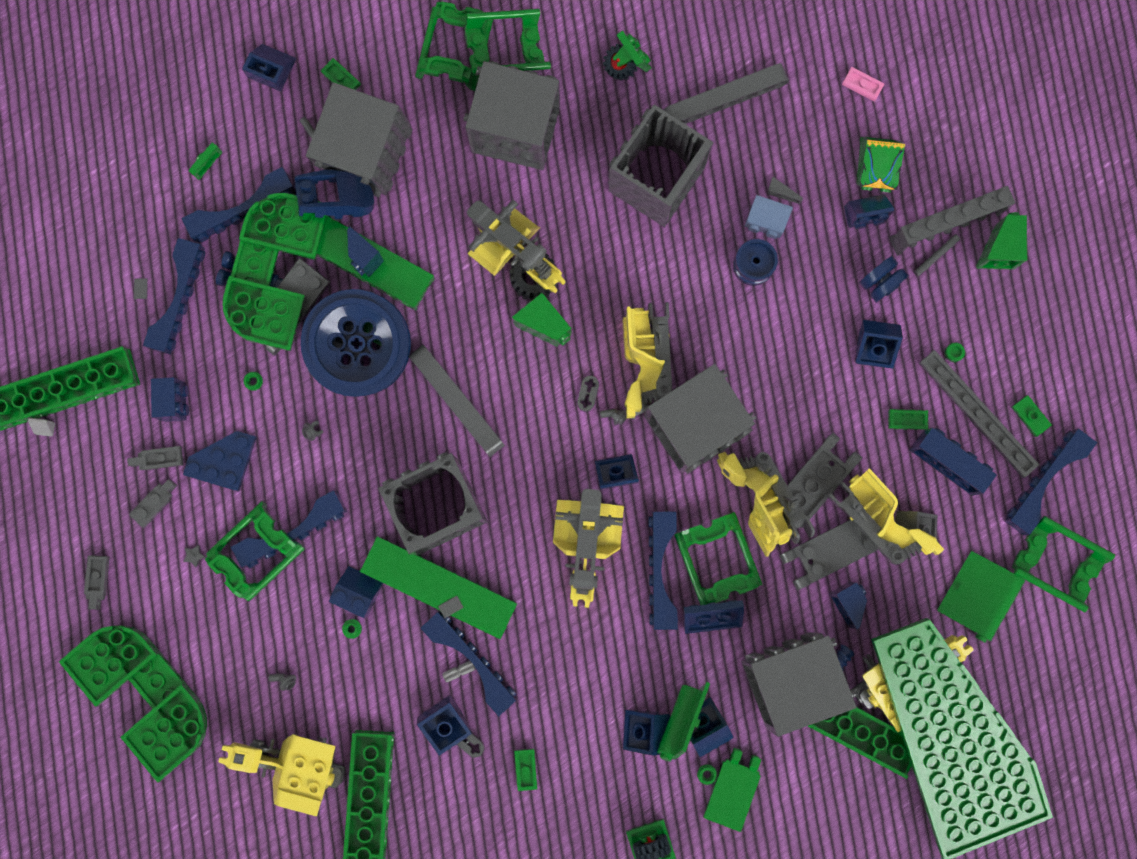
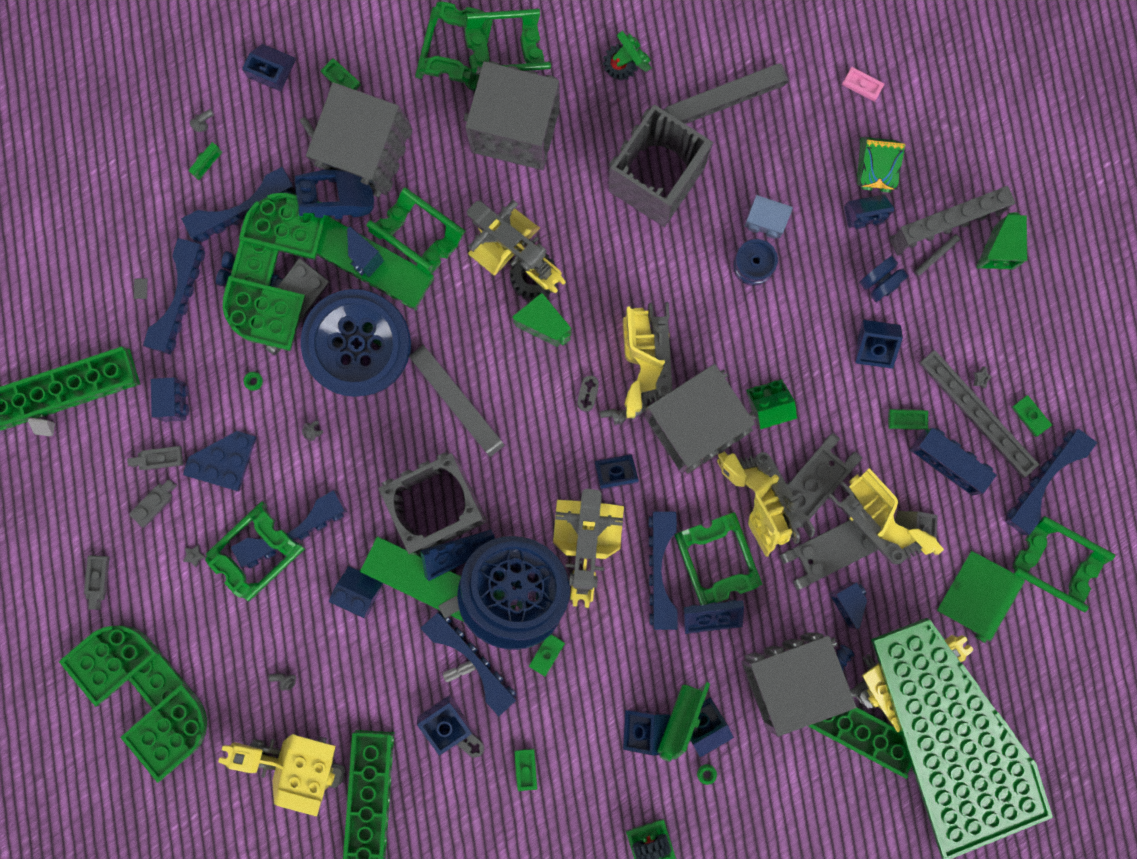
green plate [342,619,362,639] -> none
green tile [703,747,761,832] -> none
dark grey piece [767,177,803,204] -> none
green tile [944,343,965,362] -> none
none -> dark grey plate [189,108,214,132]
none -> green piece [366,187,466,275]
none -> dark blue wing [420,529,495,581]
none -> dark blue wheel [457,536,570,650]
none -> green plate [529,634,565,677]
none -> green slope [746,379,797,430]
none -> dark grey piece [973,366,992,389]

